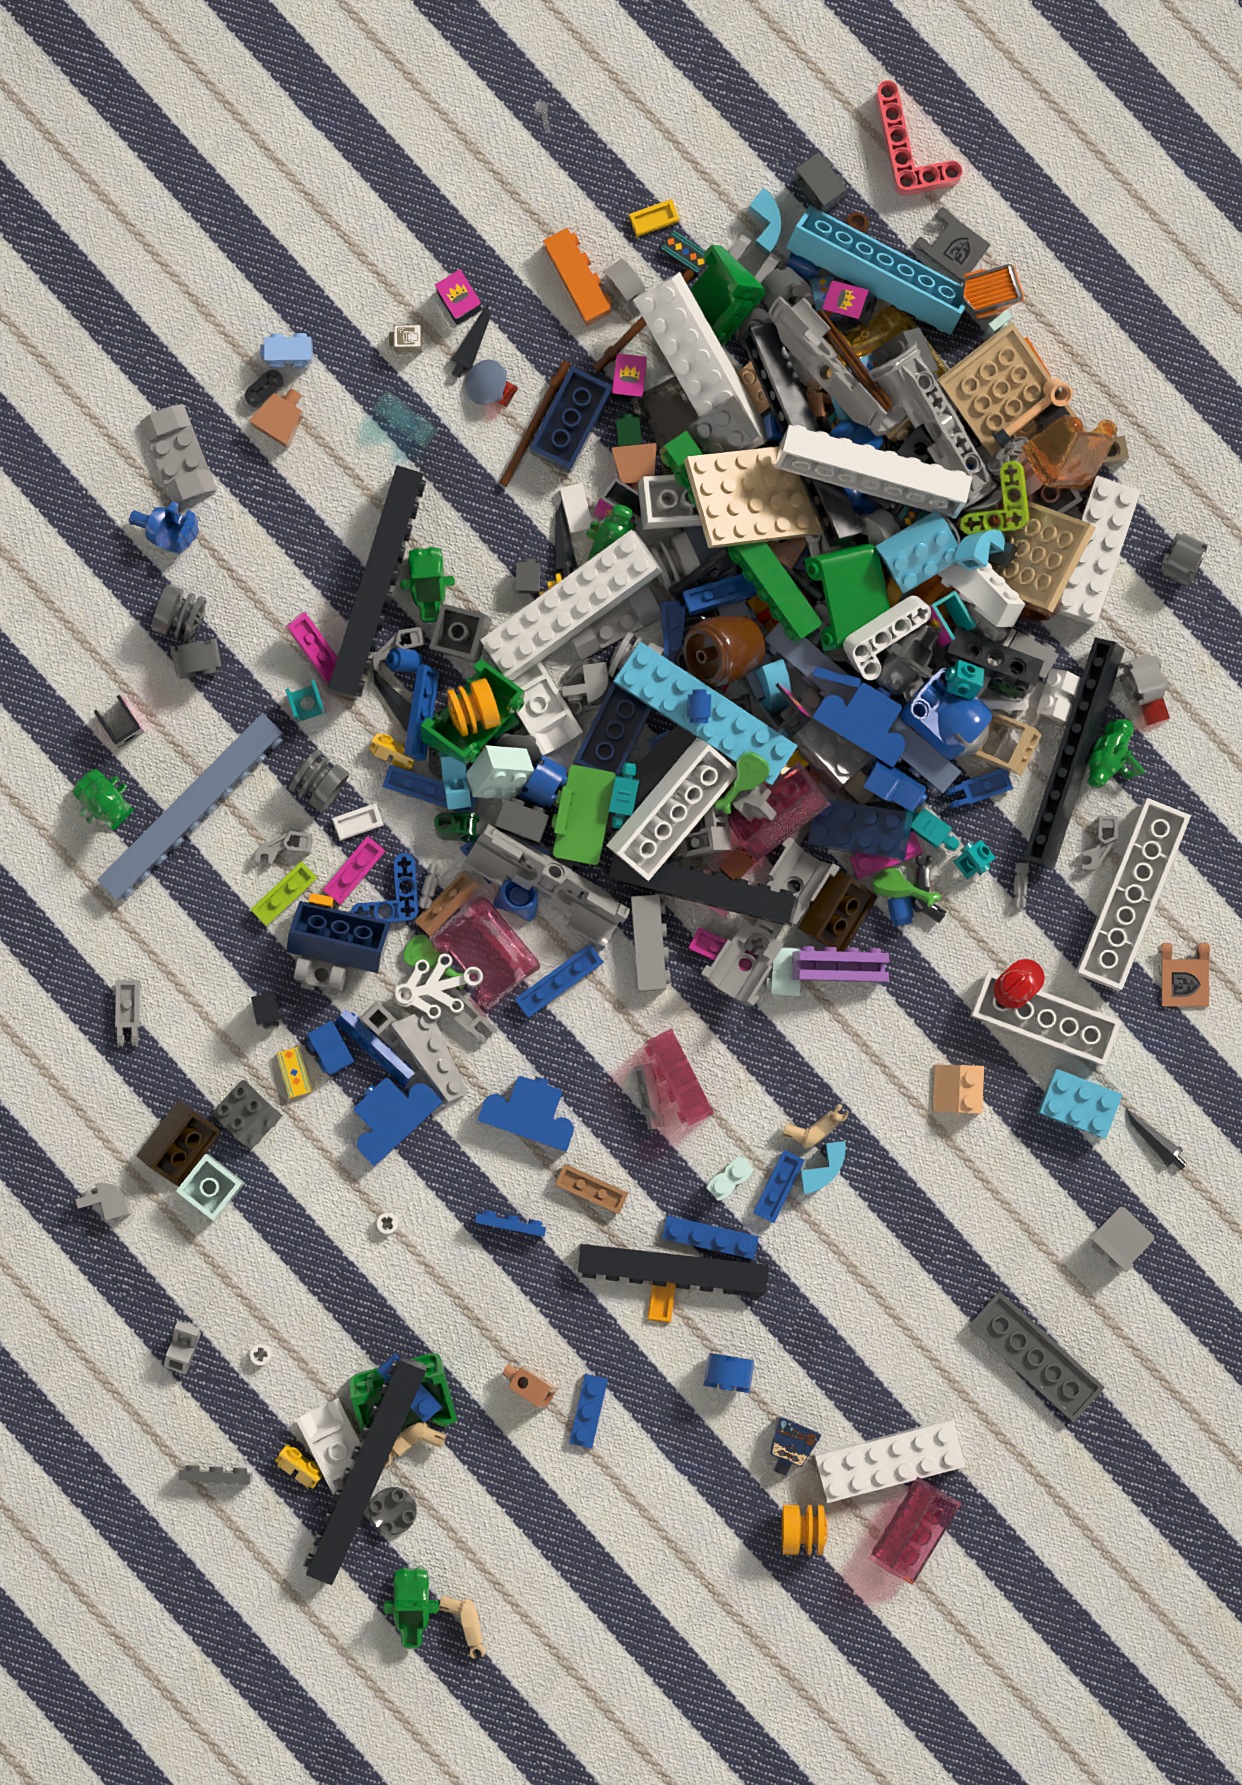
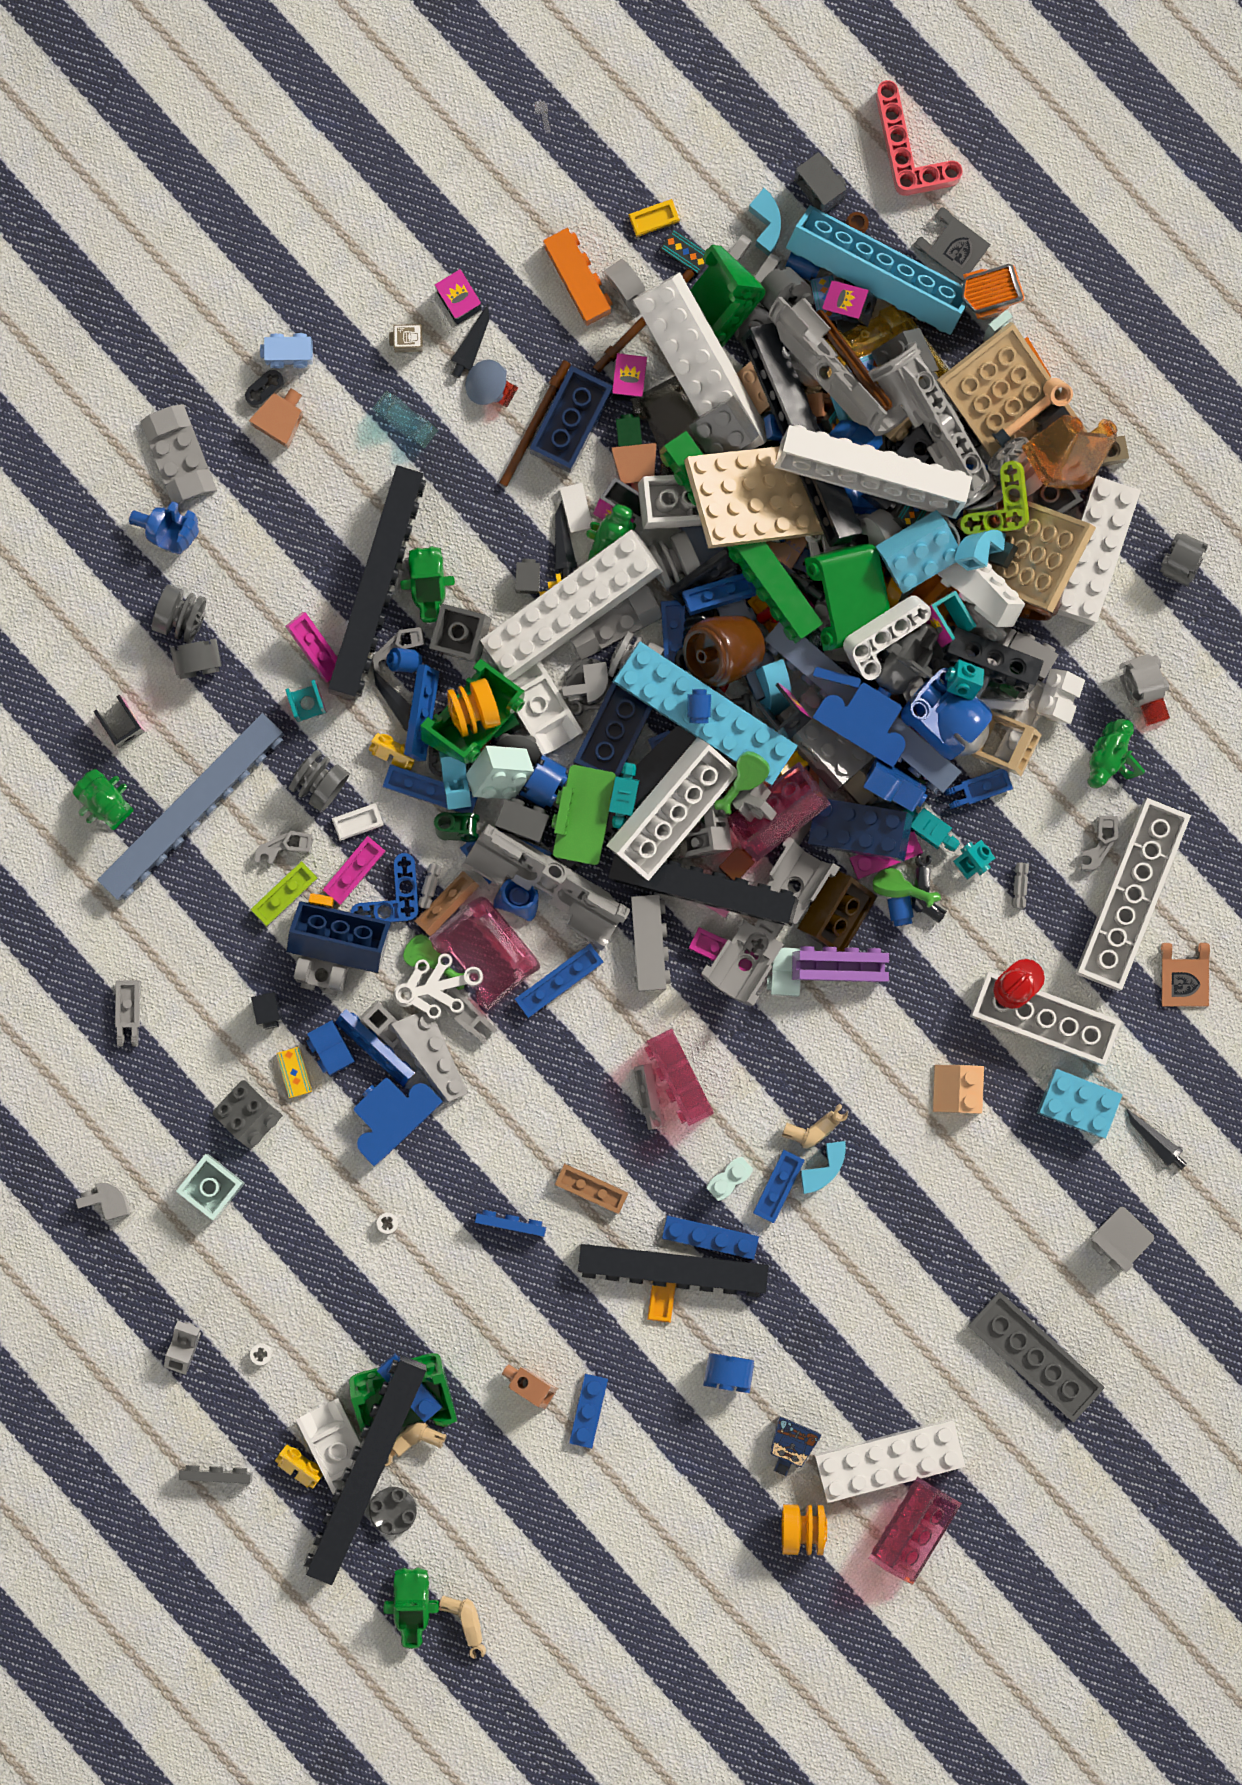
dark brown slope [136,1100,223,1187] -> none
blue brick [477,1076,574,1152] -> none
black brick [1023,637,1125,870] -> none

